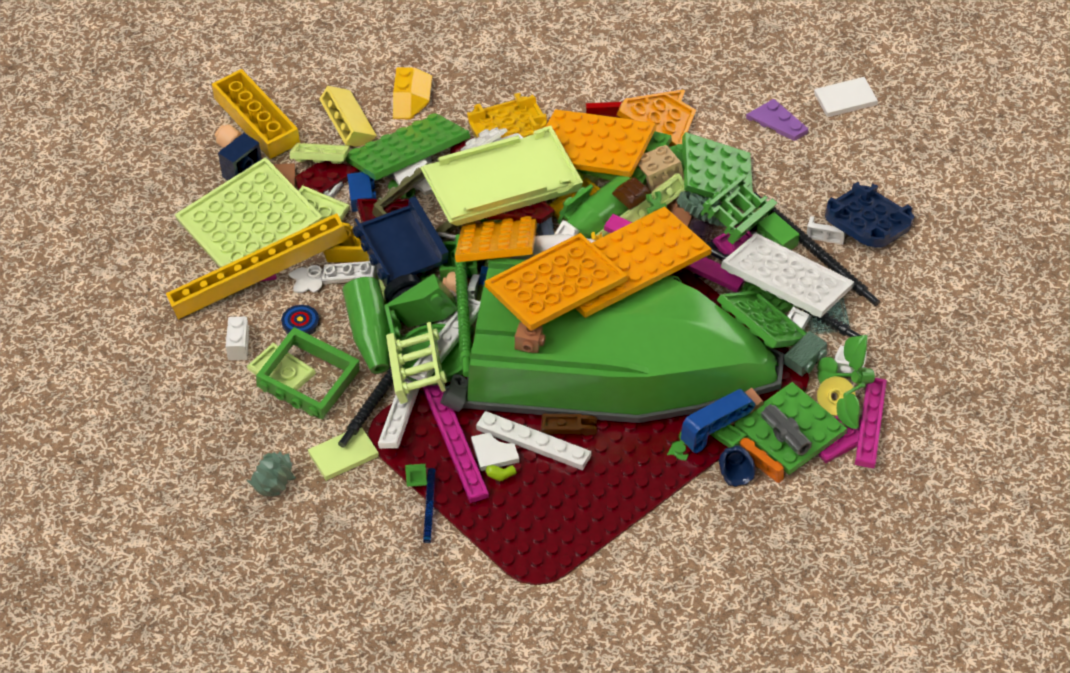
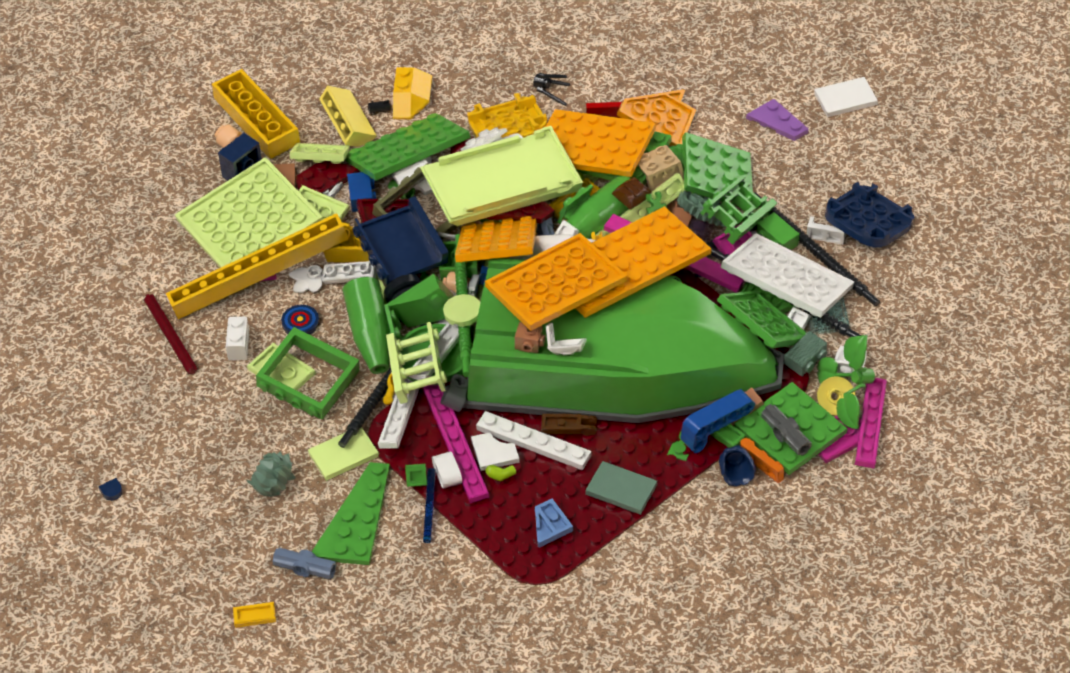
none -> dark blue tile [98,478,123,501]
none -> dark red axle [144,294,198,375]
none -> yellow tile [233,602,276,628]
none -> sand blue piece [272,548,336,579]
none -> bright green wing [312,462,390,565]
none -> black pin [368,100,391,115]
none -> yellow piece [383,373,395,405]
none -> white beam [432,451,462,489]
none -> yellowish green tile [443,294,480,327]
none -> black plant [533,73,570,106]
none -> medium blue wing [535,499,573,548]
none -> white piece [546,323,587,355]
none -> sand green tile [585,461,657,515]

